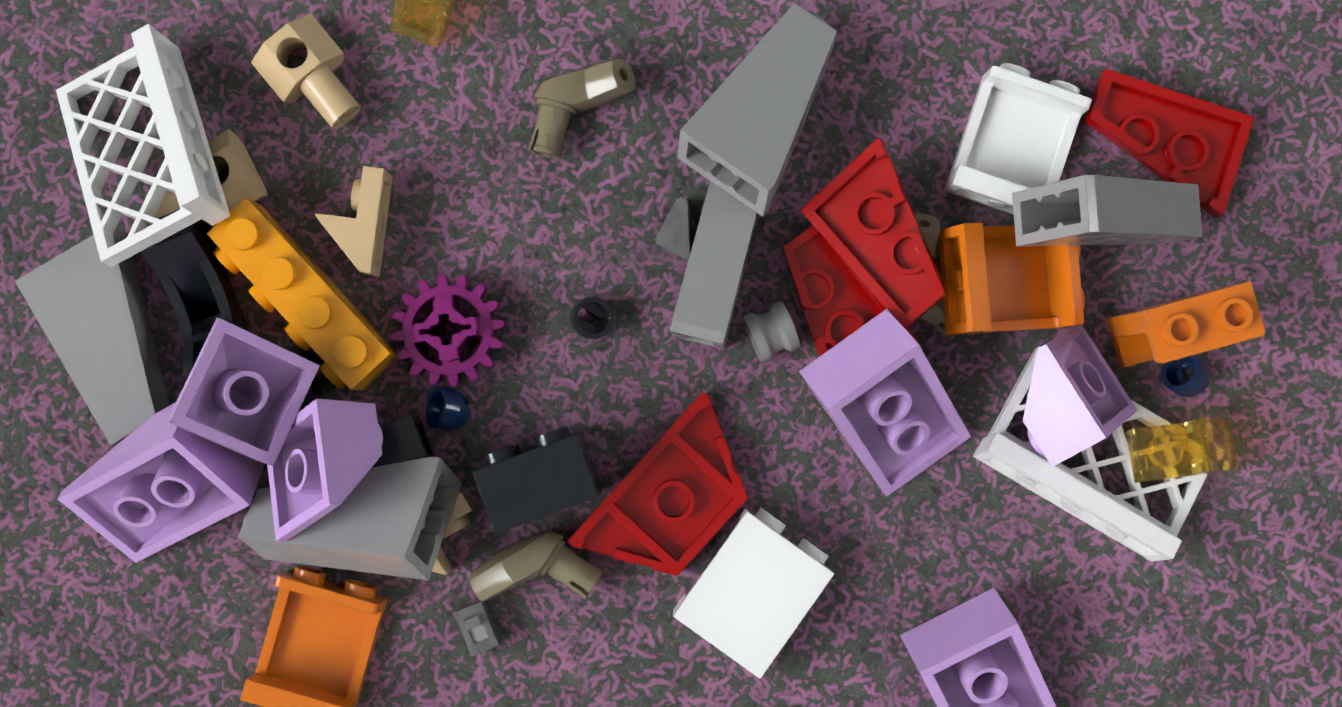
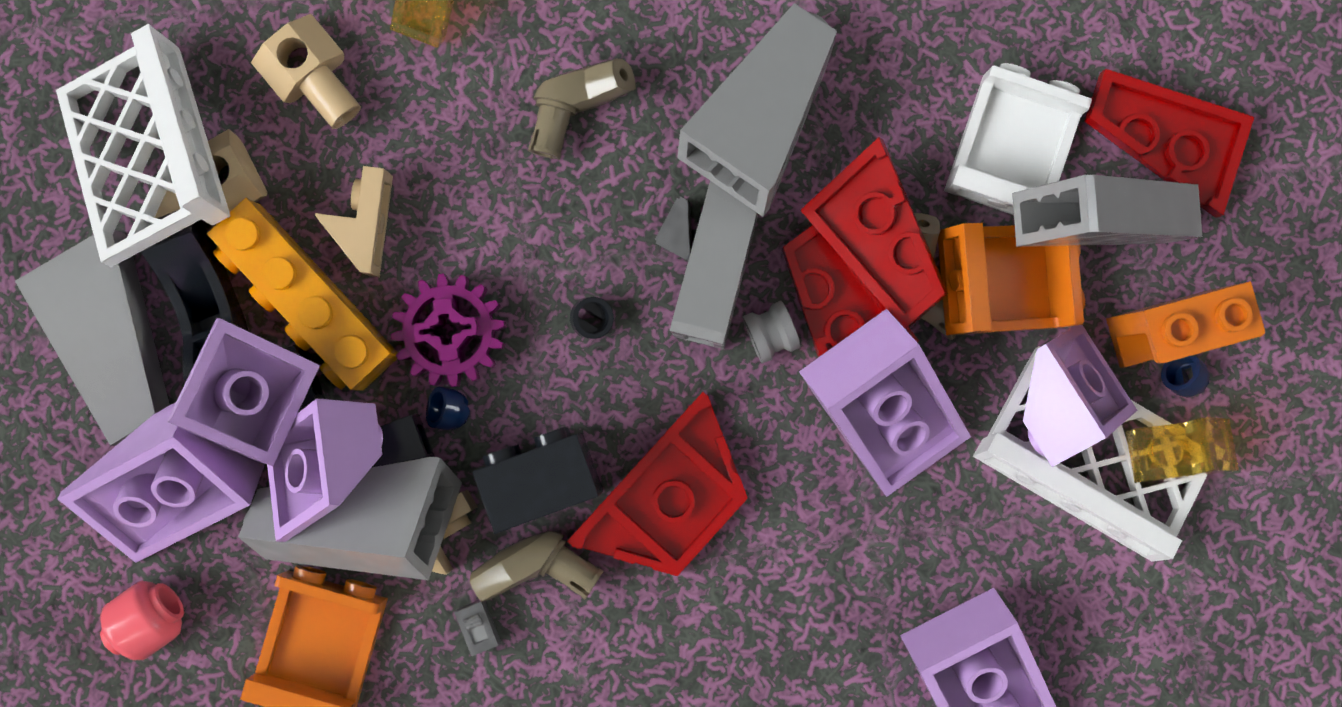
white panel [673,507,834,679] -> none
none -> coral head [100,581,184,660]

